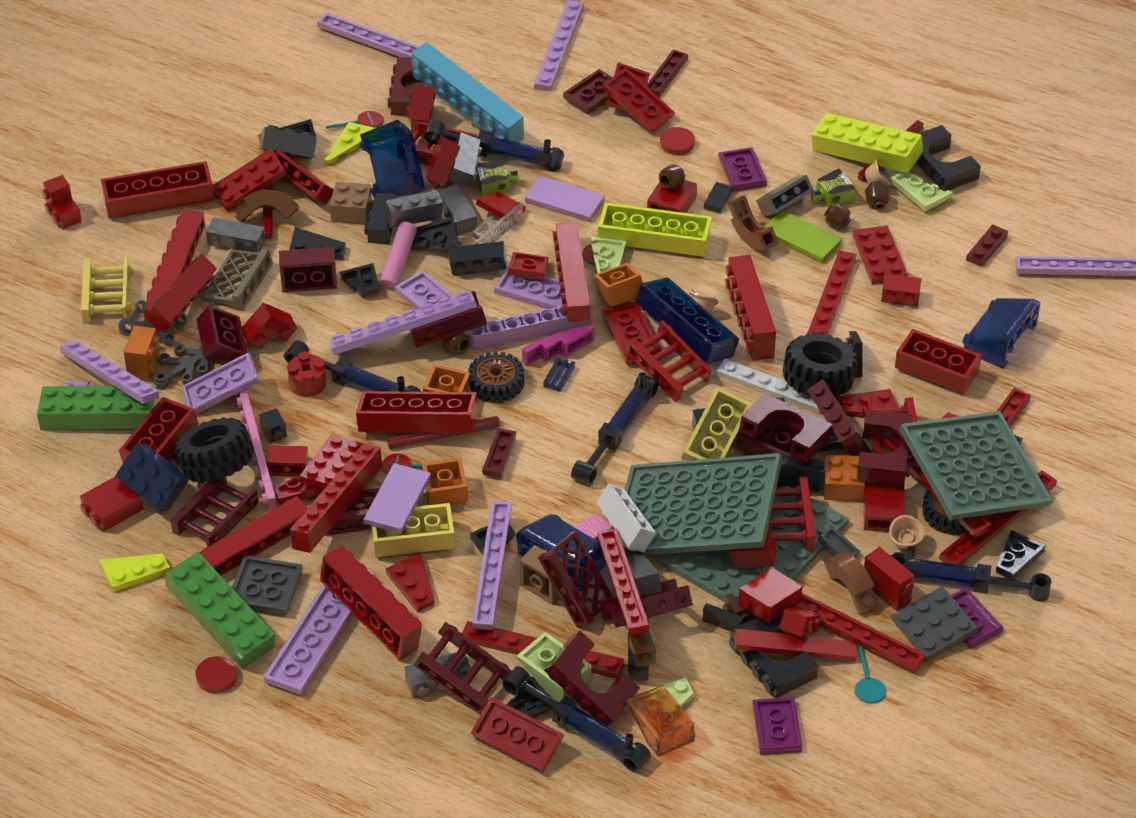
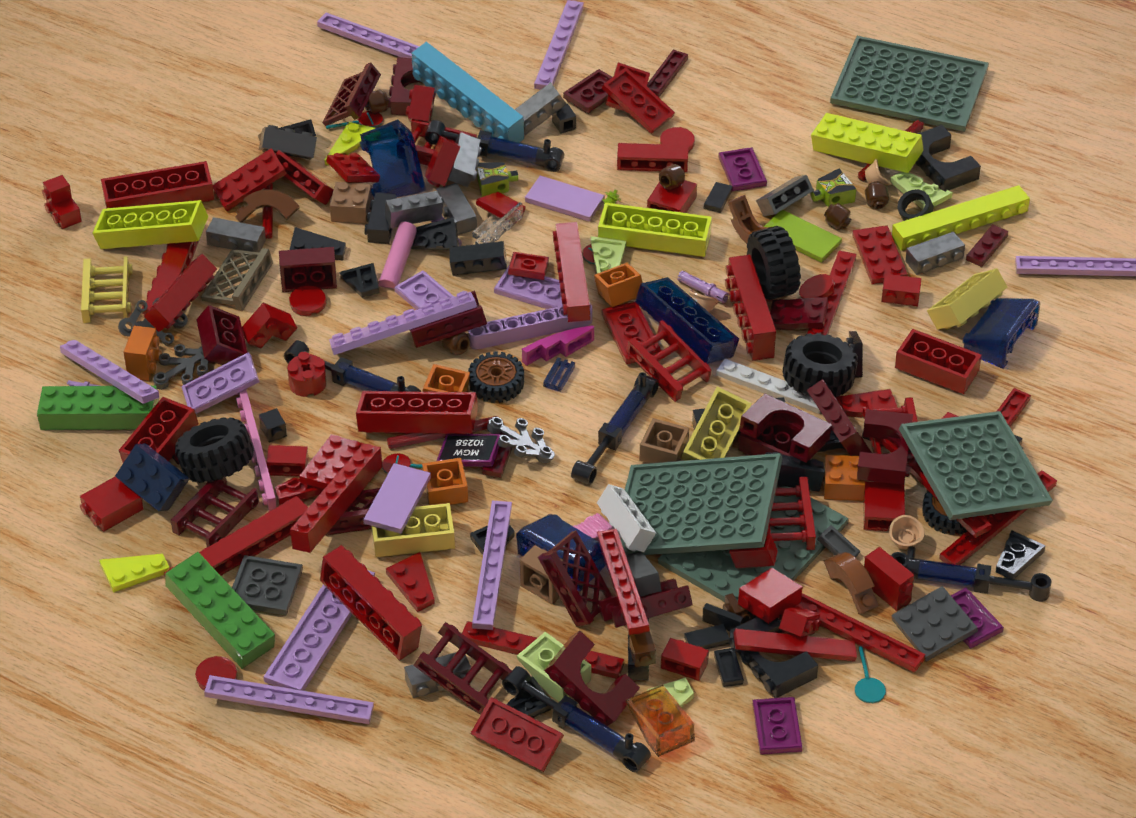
none -> neon yellow brick [92,200,209,249]
none -> lavender plate [204,675,374,724]
none -> red tile [289,286,326,316]
none -> dark red fence [322,62,381,126]
none -> red plate [326,153,380,182]
none -> reddish brown head [365,89,389,114]
none -> black tile [437,434,501,467]
none -> dark grey plant [487,417,555,463]
none -> flat silver brick [515,82,567,135]
none -> black brick [552,104,576,134]
none -> lime wheel [602,190,621,204]
none -> red brick [617,143,688,172]
none -> medium nougat brick [639,418,689,463]
none -> red brick [661,638,709,681]
none -> lavender pin [677,271,729,303]
none -> black tile [684,624,730,649]
none -> black tile [714,648,744,687]
none -> black tyre [747,226,801,300]
none -> dark red plate [770,297,828,330]
none -> red tile [799,274,835,299]
none -> sand green plate [830,36,989,132]
none -> neon yellow brick [892,185,1030,251]
none -> black tyre [897,189,934,221]
none -> flat silver brick [905,232,965,275]
none -> light yellow brick [927,268,1008,330]

